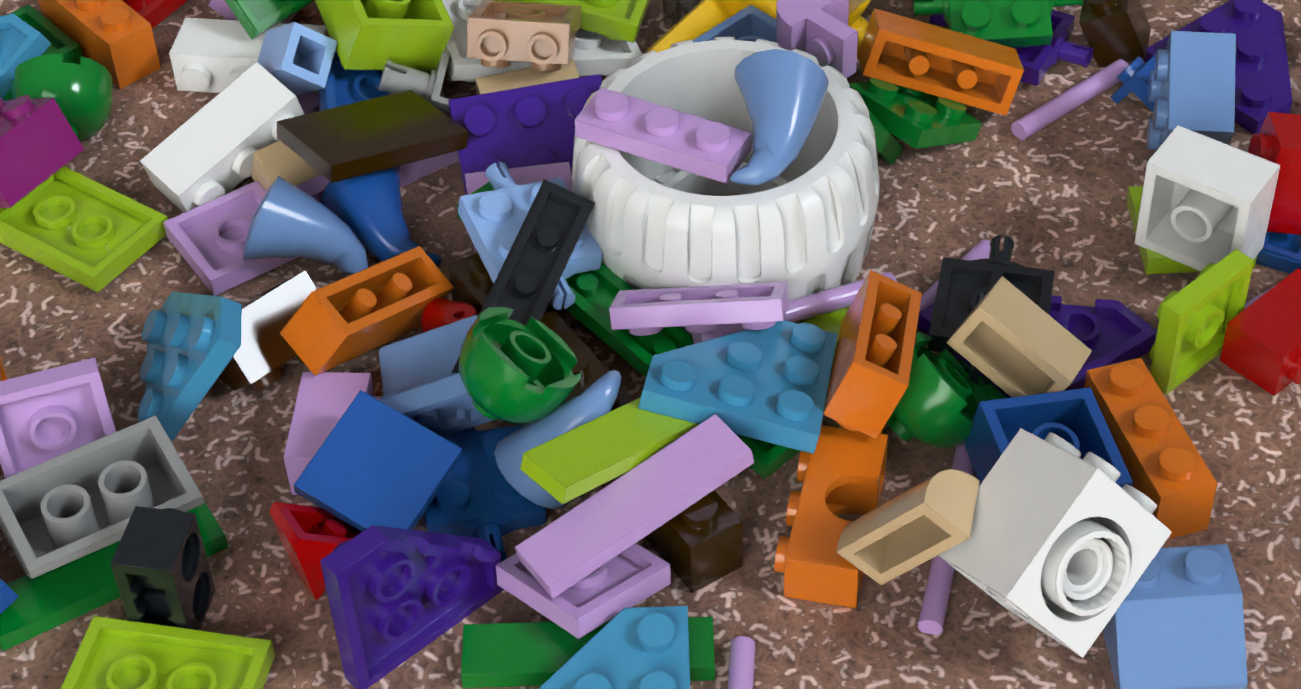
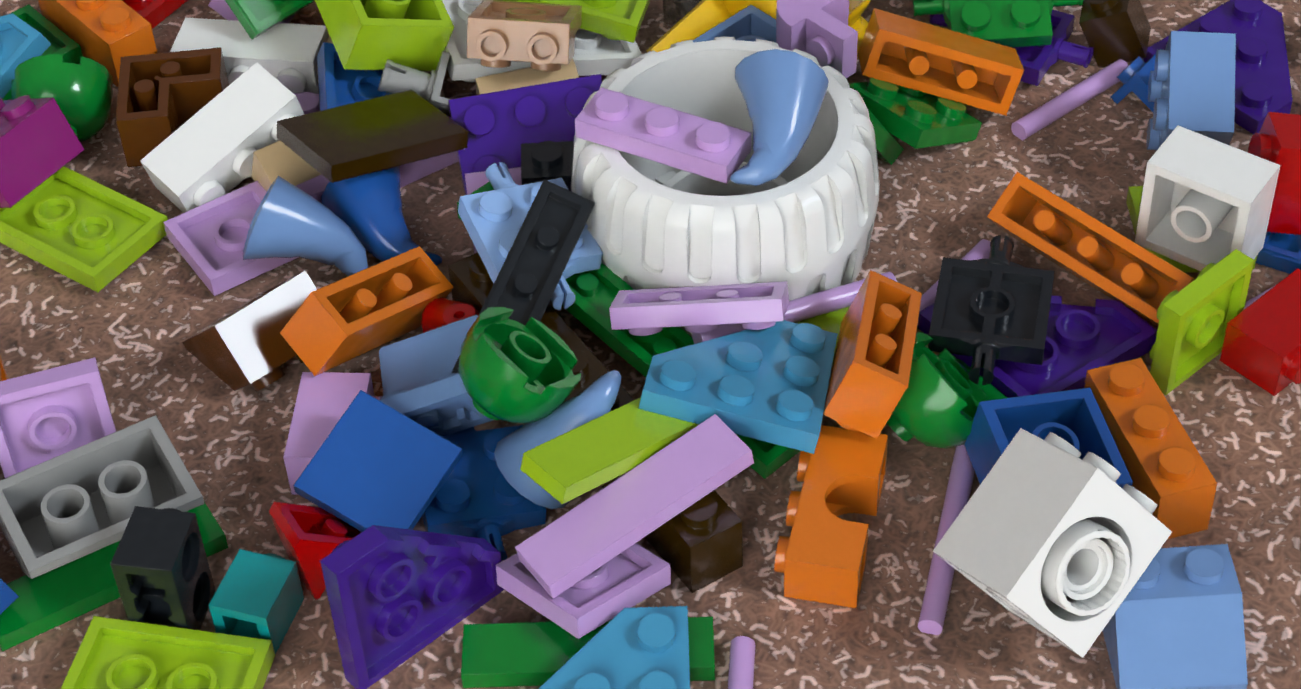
dark azure plate [138,292,242,442] -> none
light blue brick [257,22,338,96] -> none
tan brick [836,469,980,585] -> none
tan brick [947,276,1092,397] -> none
none -> reddish brown brick [116,47,229,167]
none -> teal brick [209,549,304,655]
none -> black plate [521,141,574,191]
none -> orange brick [987,172,1195,327]

